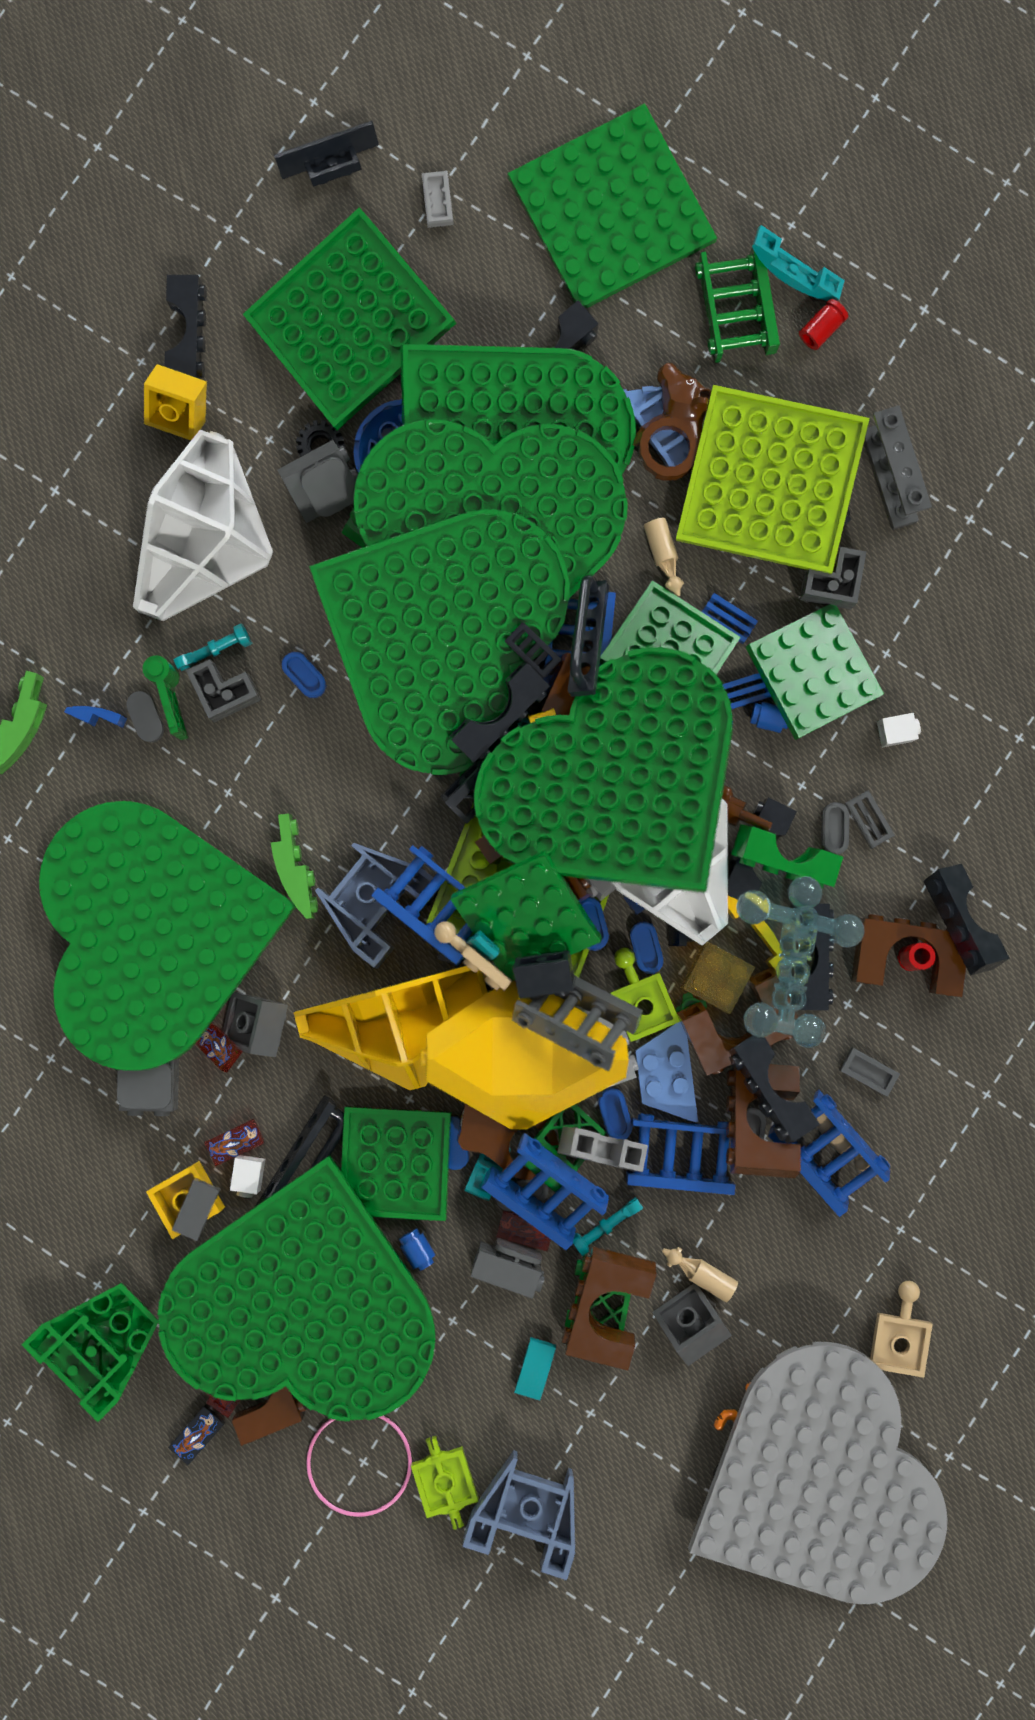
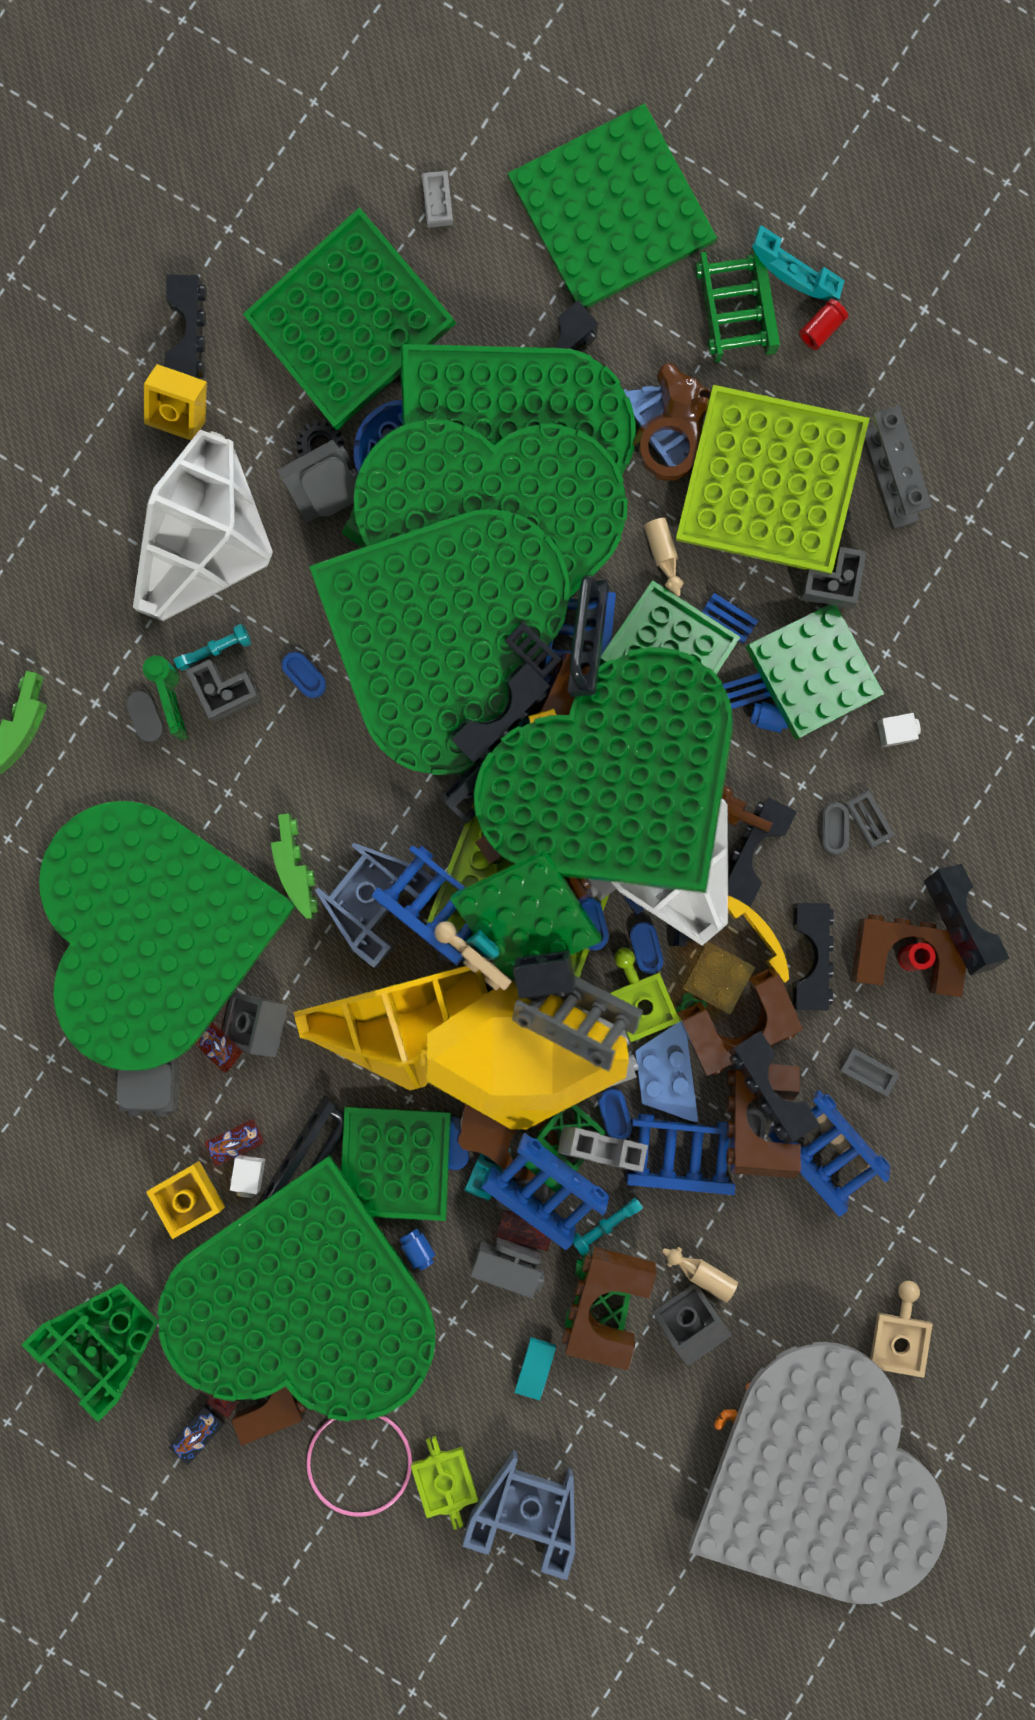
blue slope [64,706,127,728] -> none
dark grey tile [172,1178,220,1241] -> none
black bracket [274,121,379,187] -> none
green arch [731,824,843,889] -> none
clear light blue piece [736,876,865,1048] -> none

